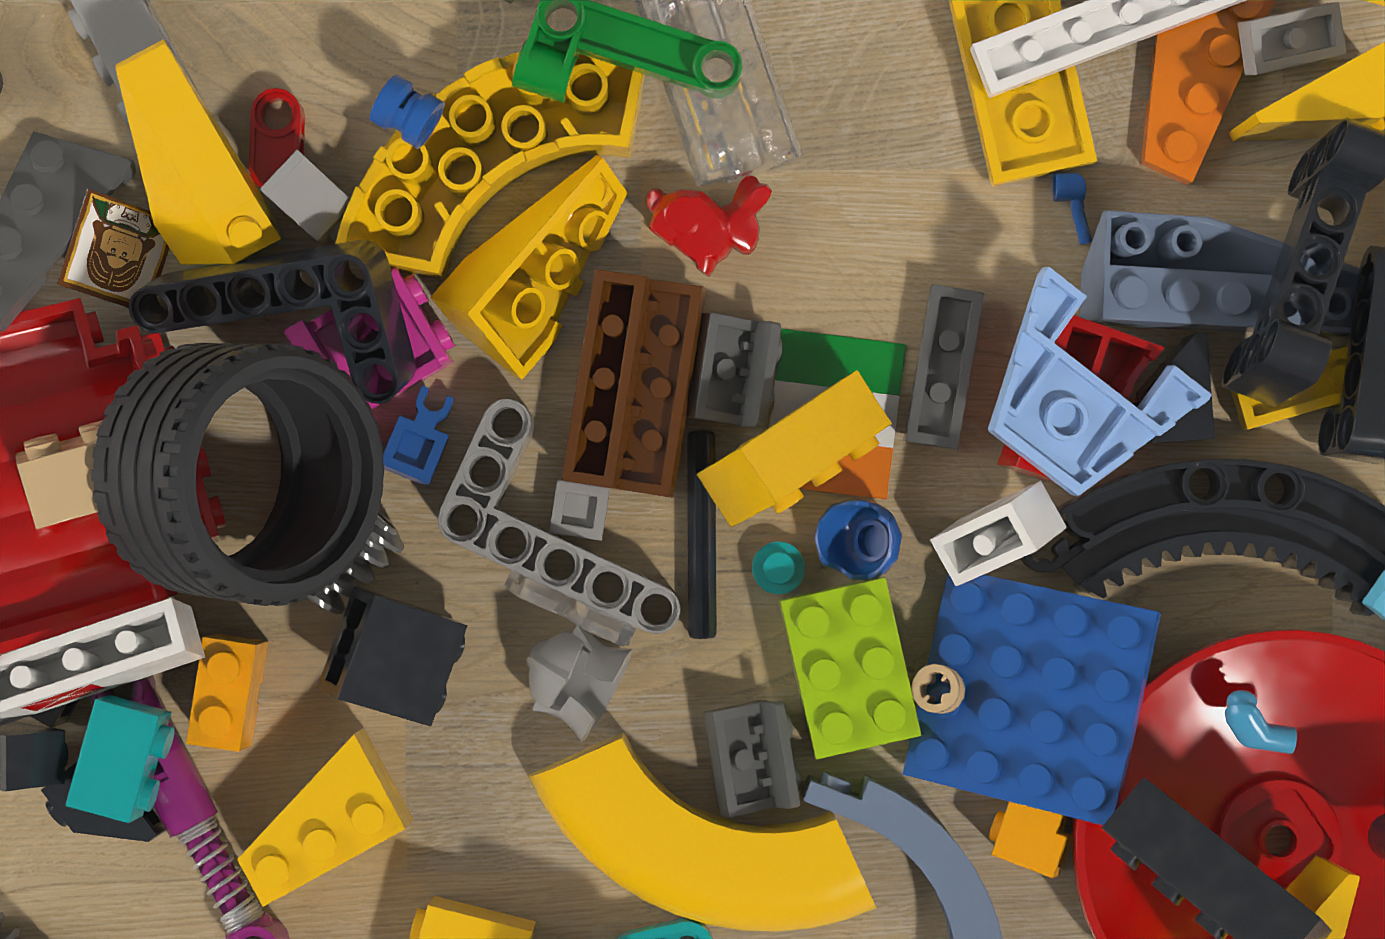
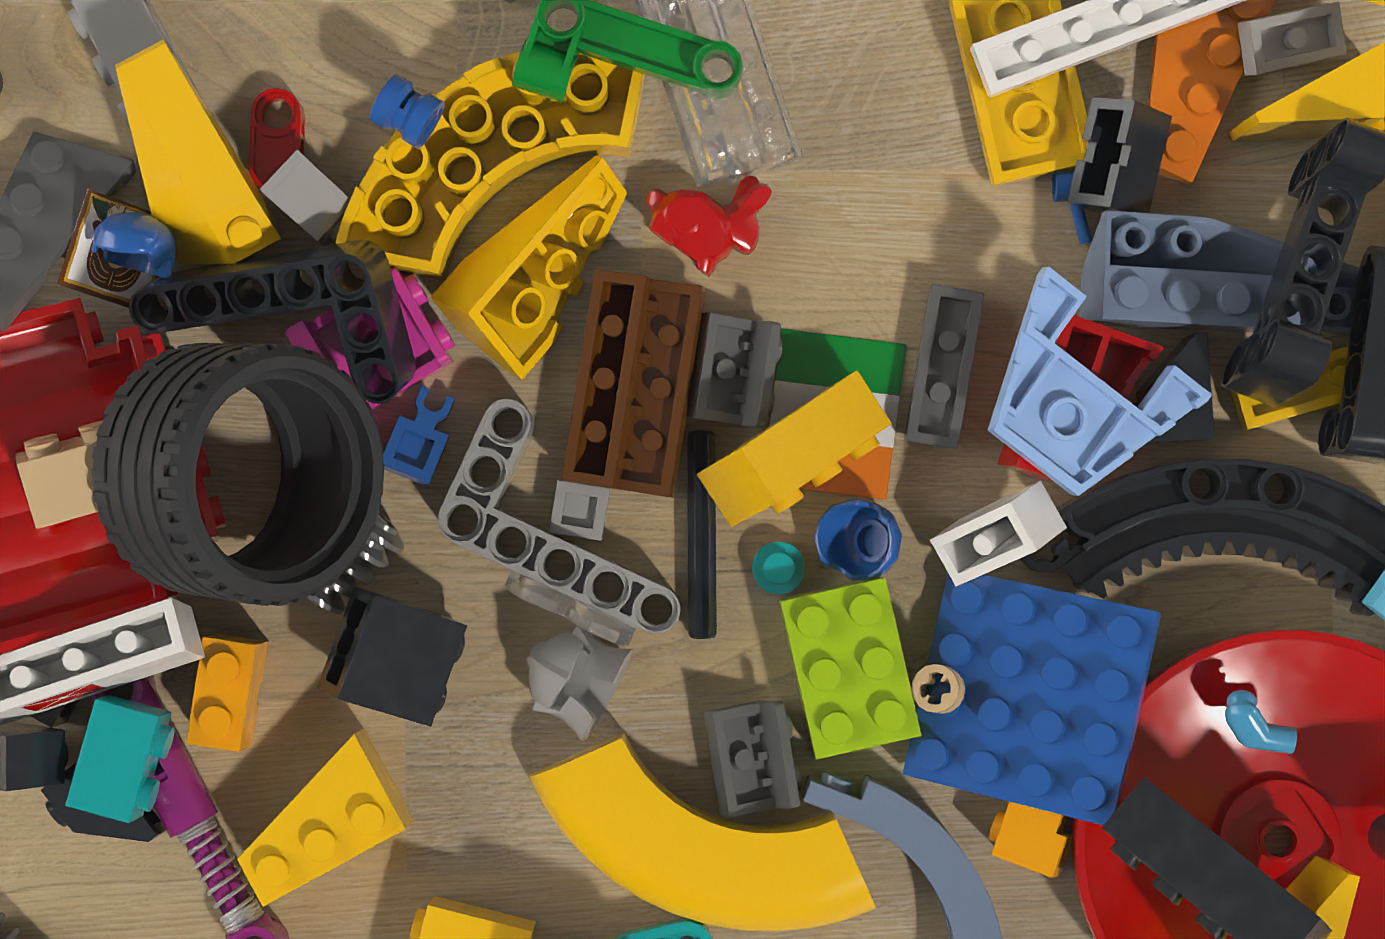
none -> blue hair [92,212,176,279]
none -> black brick [1067,97,1172,214]

